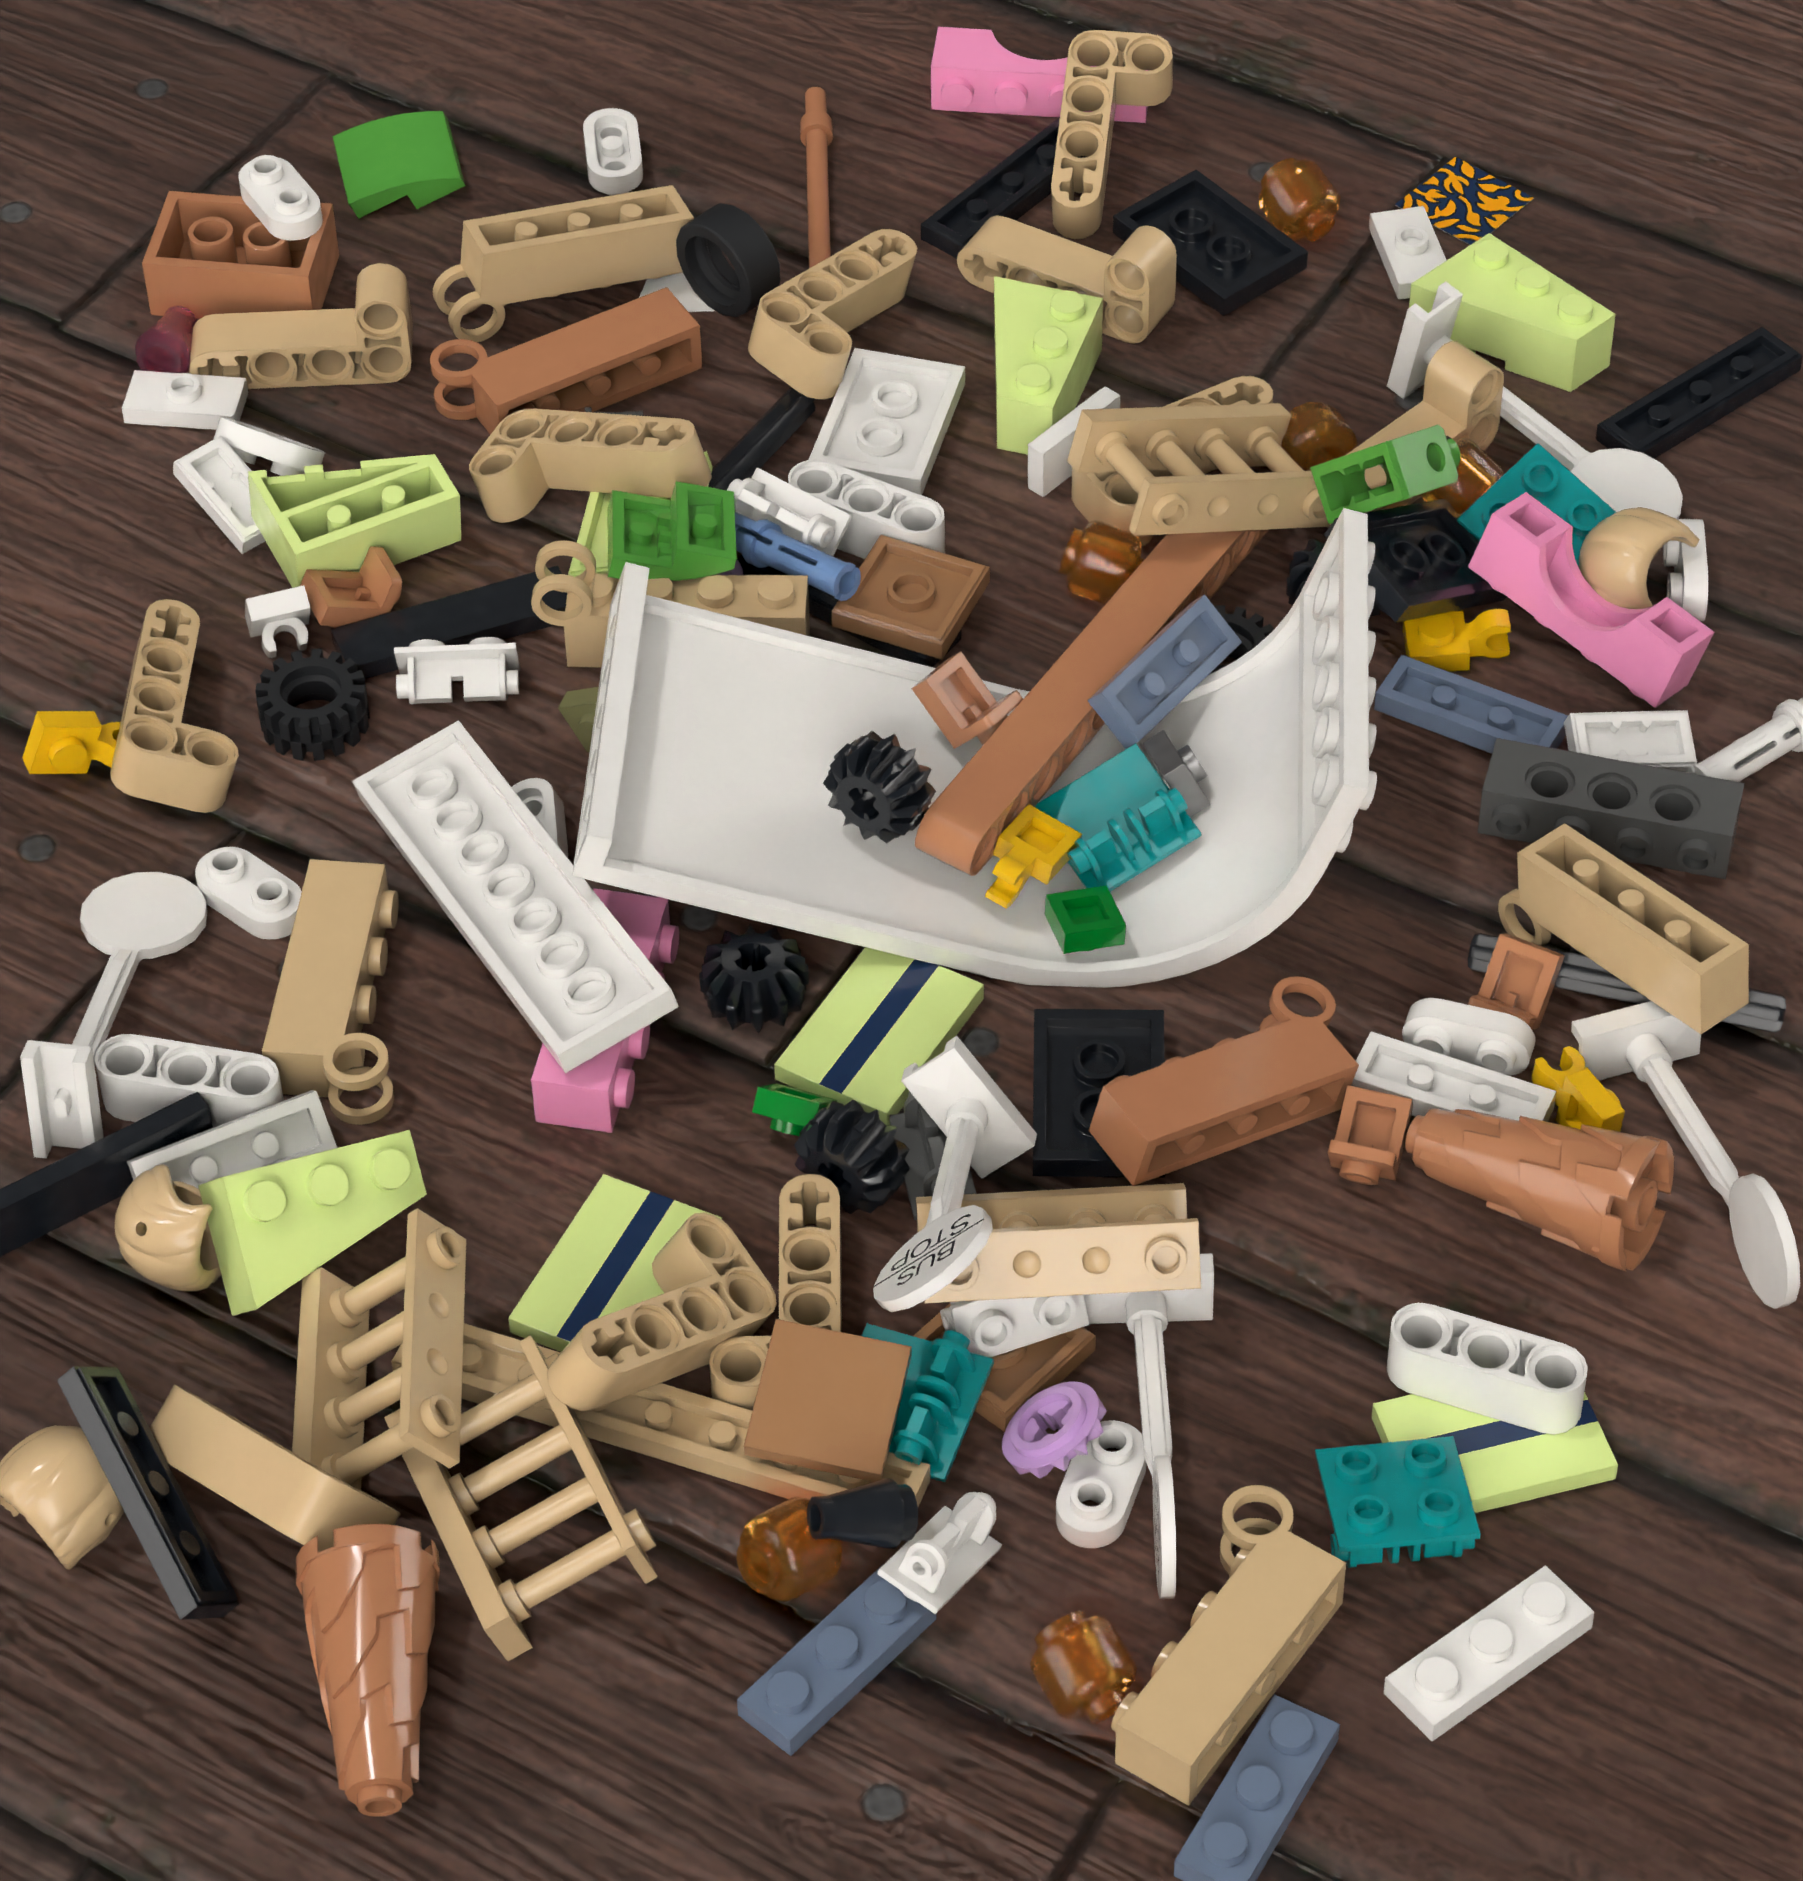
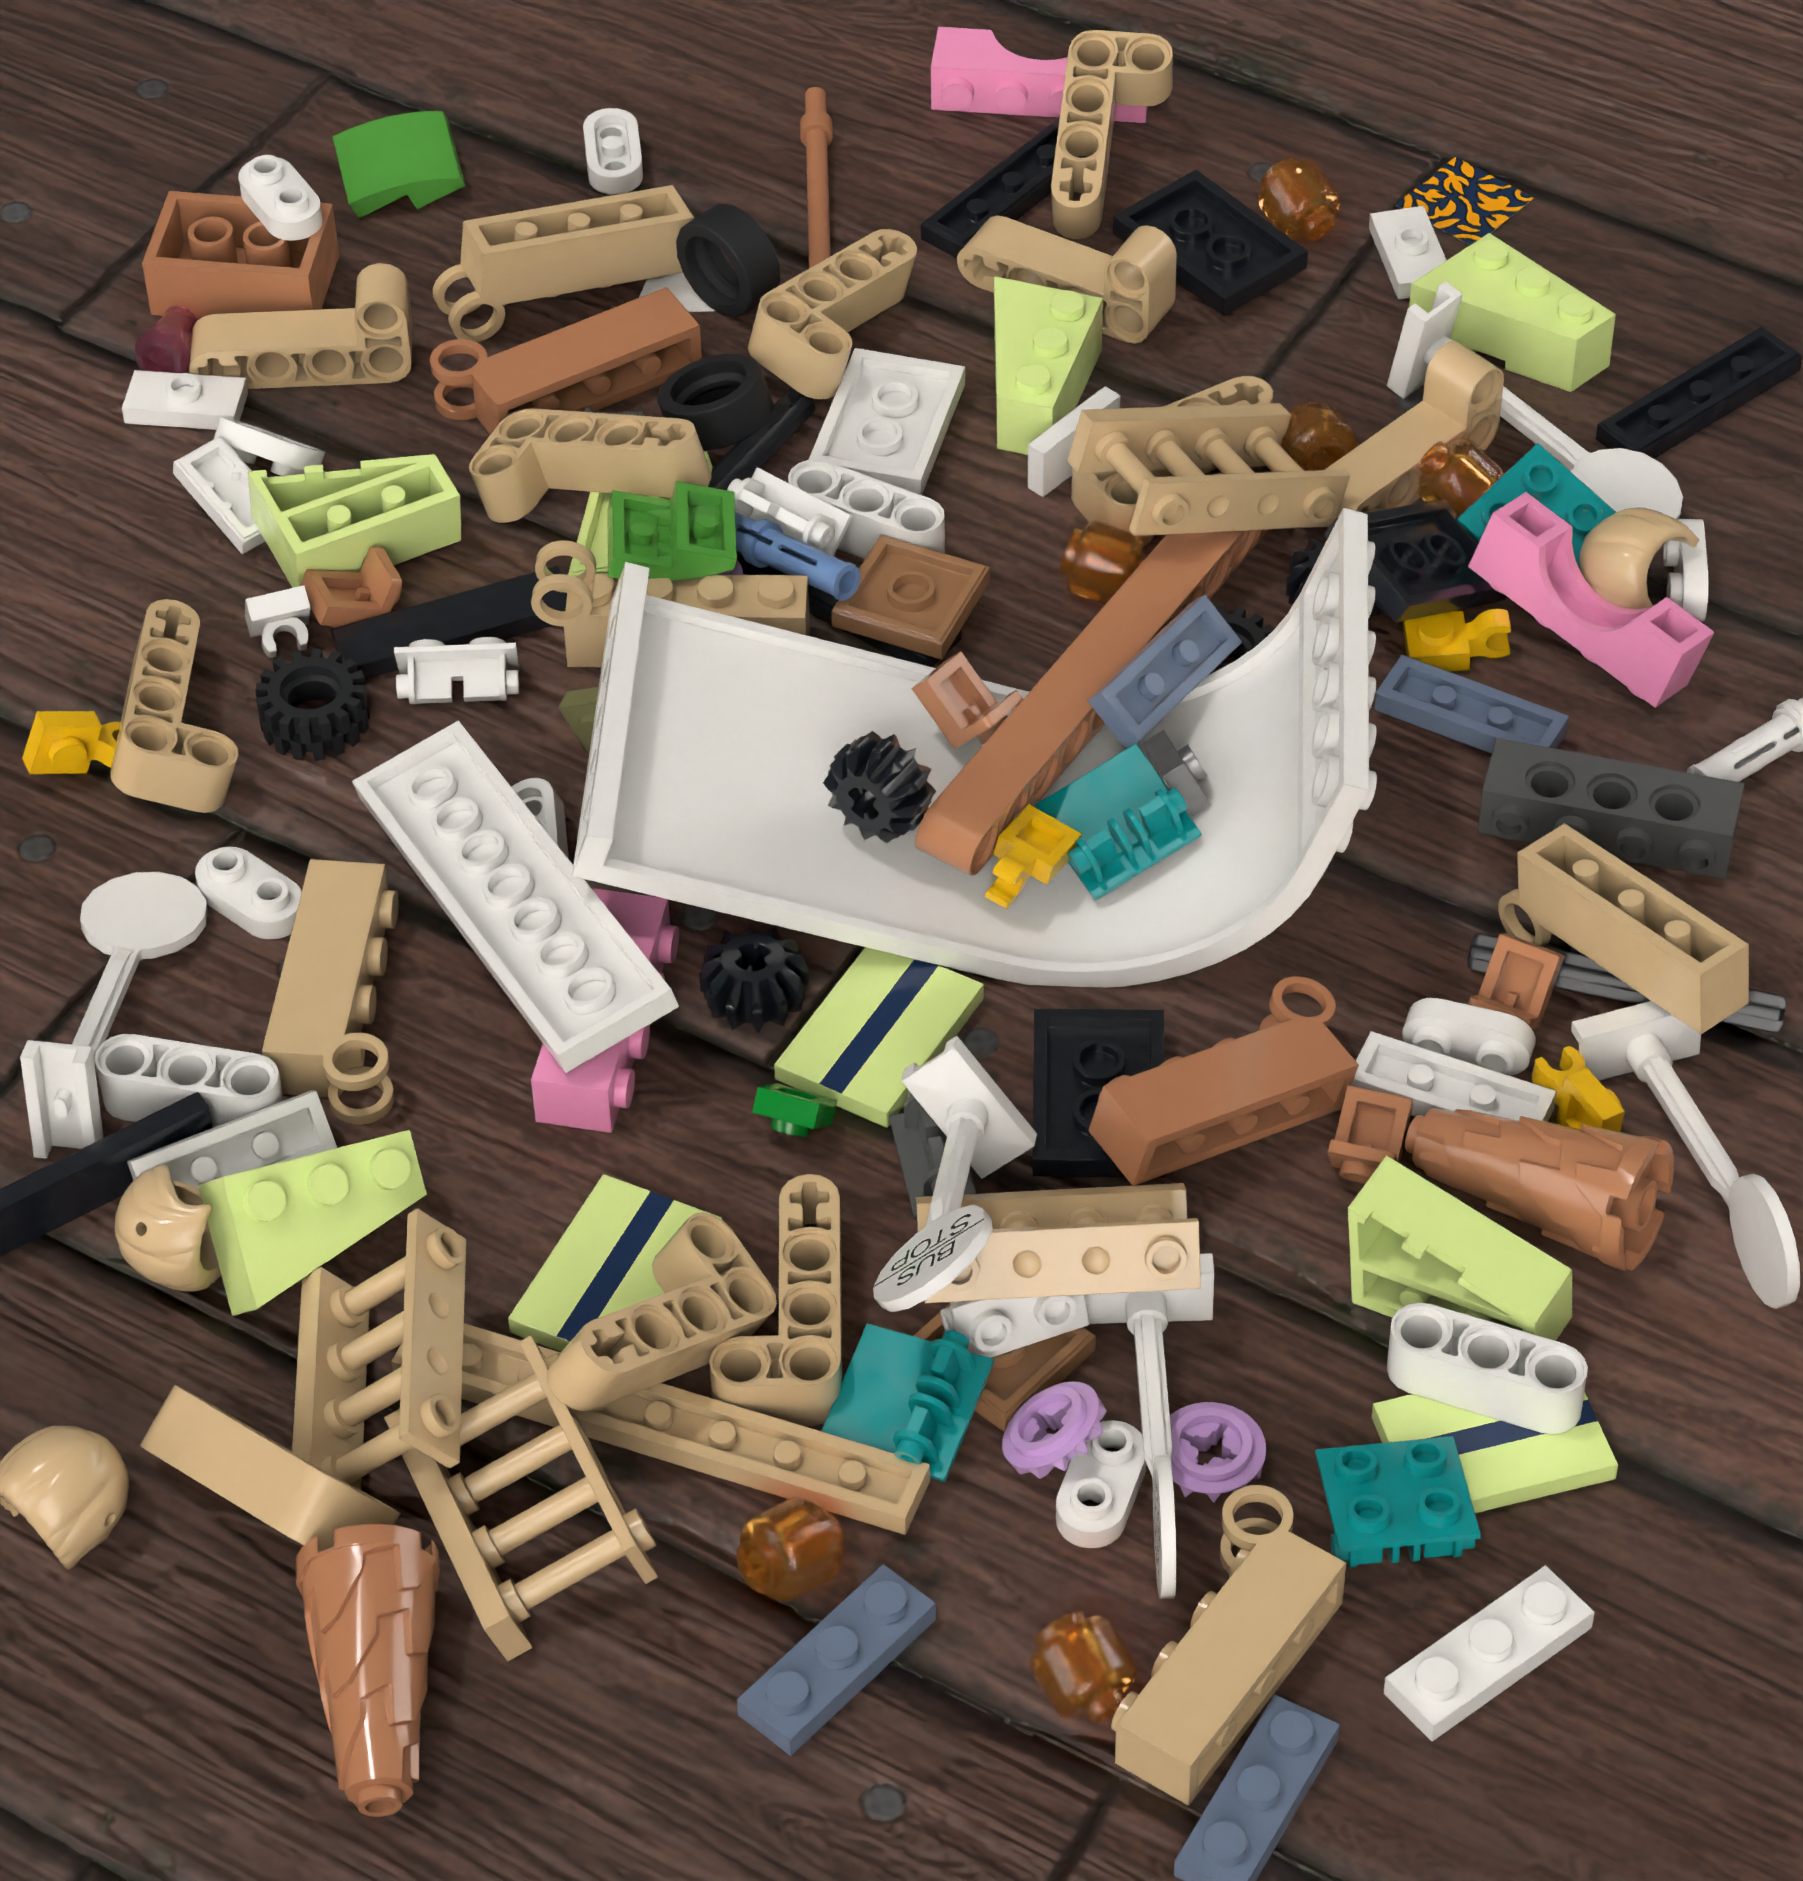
black tile [57,1366,240,1620] -> none
medium nougat tile [743,1319,912,1482] -> none
black gear [794,1100,910,1214] -> none
black cone [807,1478,918,1549] -> none
white hinge [877,1492,1002,1614] -> none
green plate [1044,885,1126,954] -> none
bright green torso [1310,425,1460,524] -> none
white plate [1564,710,1697,773] -> none
none -> black tyre [657,353,774,451]
none -> lavender gear [1170,1402,1266,1503]
none -> yellowish green wedge [1348,1155,1572,1341]

